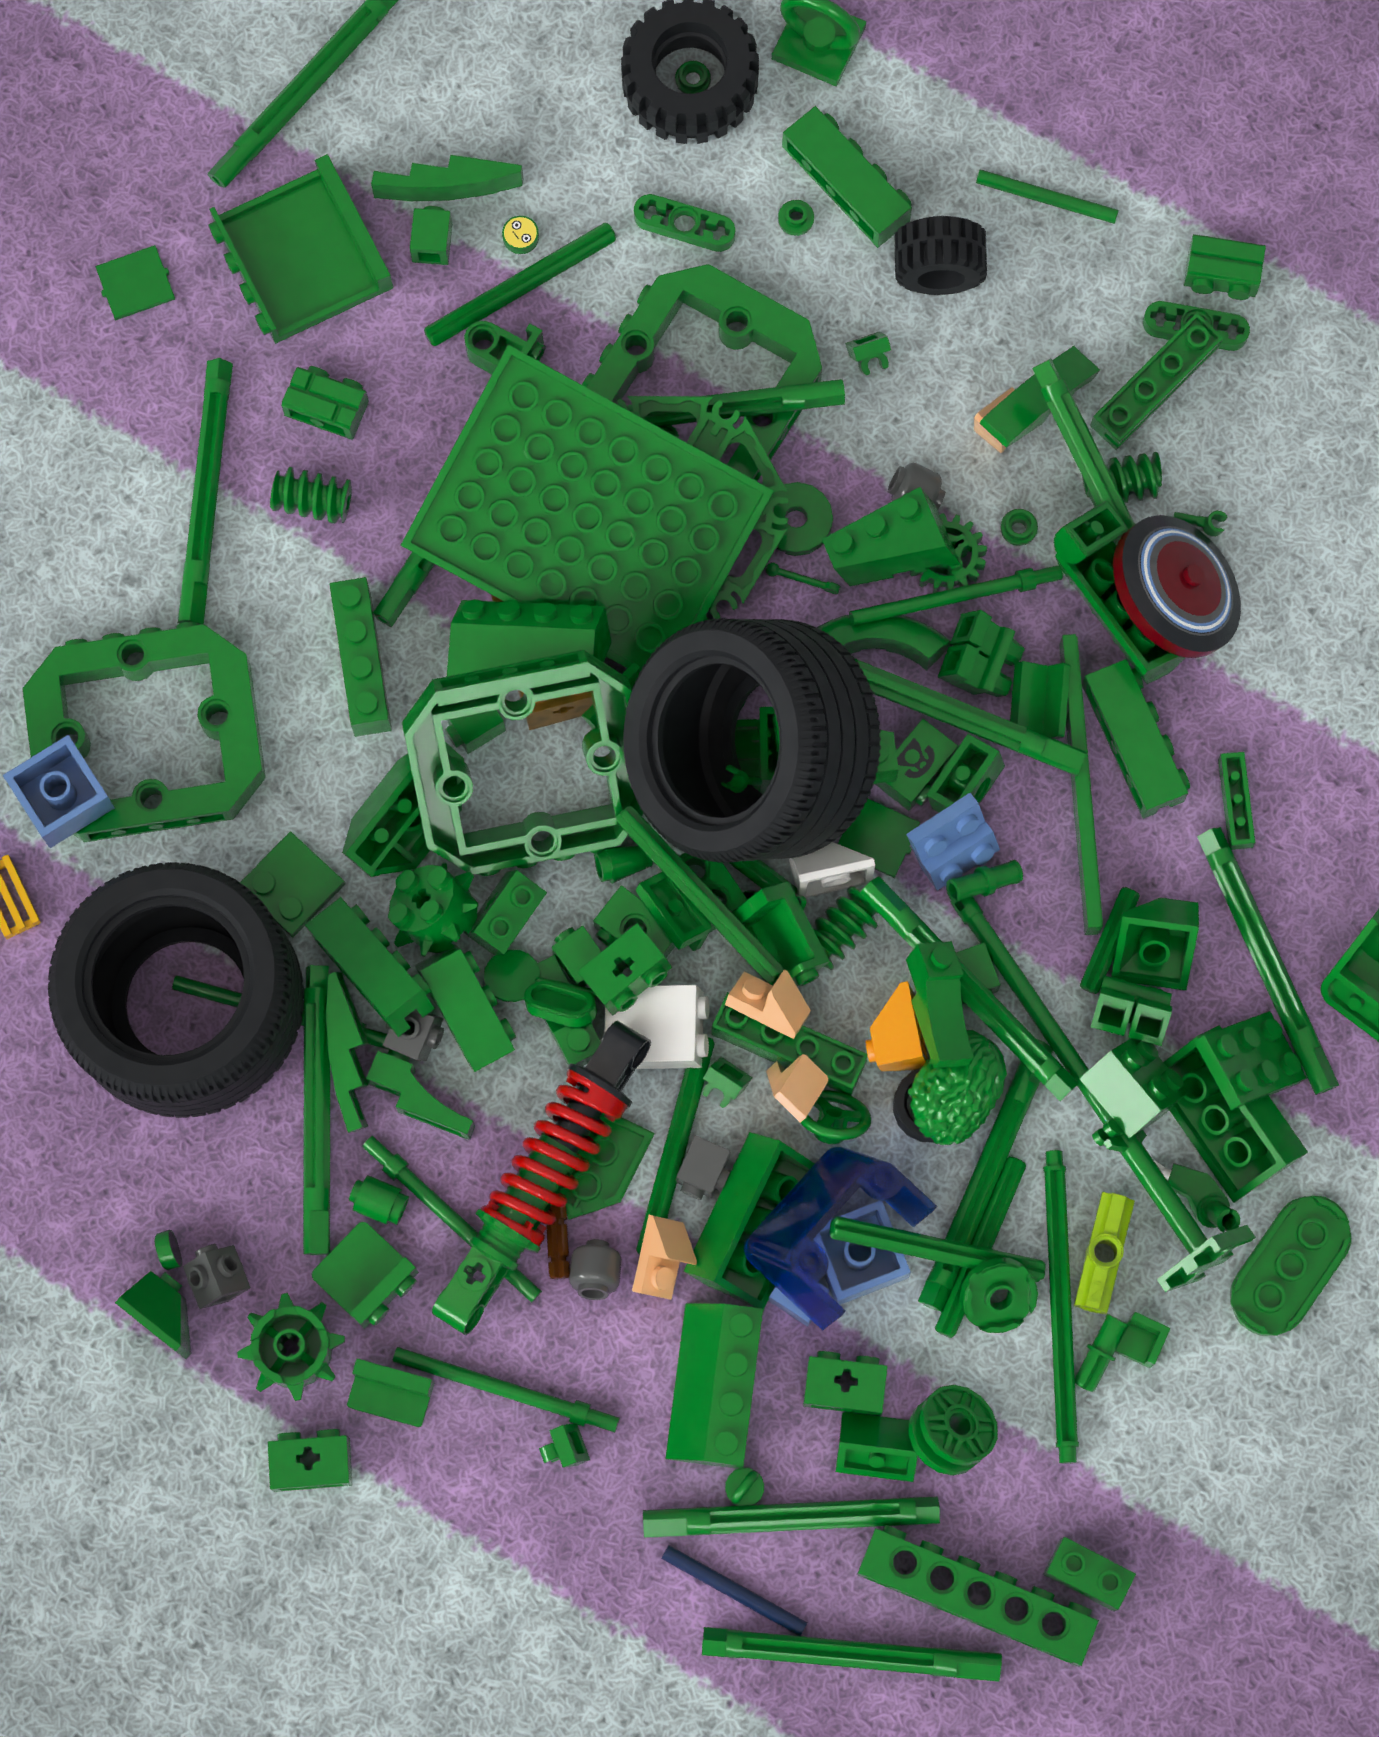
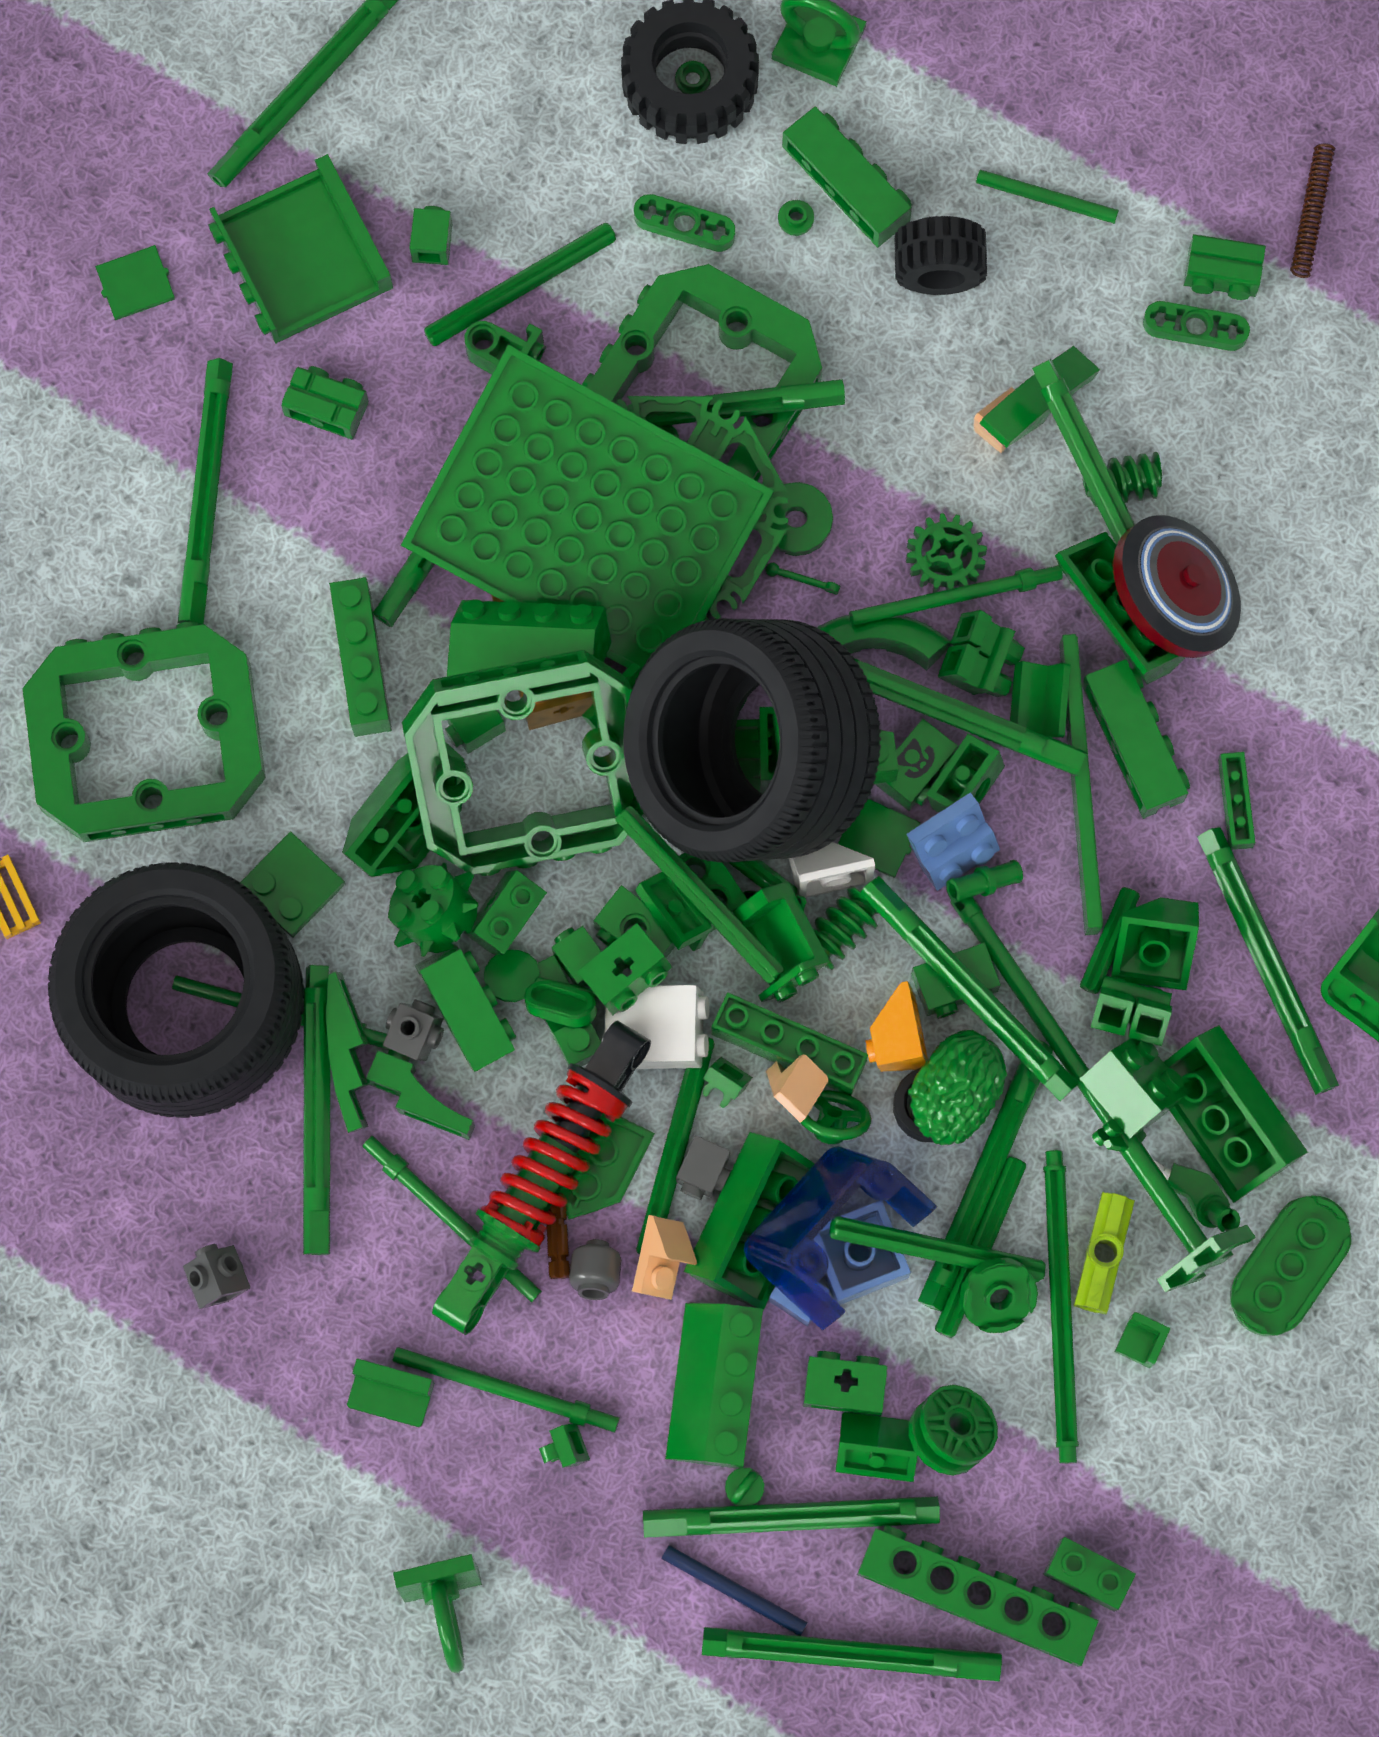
medium blue brick [3,735,115,848] -> none
green slope [115,1271,191,1359] -> none
green tile [154,1229,182,1271] -> none
green brick [237,1293,345,1401] -> none
green brick [268,1429,353,1492] -> none
green piece [270,467,352,524] -> none
green brick [305,897,435,1037] -> none
green bracket [312,1222,419,1329] -> none
green brick [349,1175,409,1225] -> none
green slope [371,155,524,202] -> none
tile [502,216,539,254] -> none
green cone [594,846,653,884] -> none
green hand [721,765,763,793] -> none
light nougat slope [725,969,811,1039] -> none
green wedge [822,487,961,586] -> none
green tile [845,331,891,375] -> none
dark grey head [888,462,946,510] -> none
green slope [906,941,974,1068] -> none
green plate [1000,509,1038,546] -> none
green brick [1054,500,1129,564] -> none
green axle [1075,1314,1130,1392] -> none
green brick [1090,313,1224,450] -> none
green hand [1174,510,1228,537] -> none
green plate [1194,1011,1307,1110] -> none
none -> green tile [393,1554,482,1673]
none -> reddish brown piece [1290,143,1336,278]

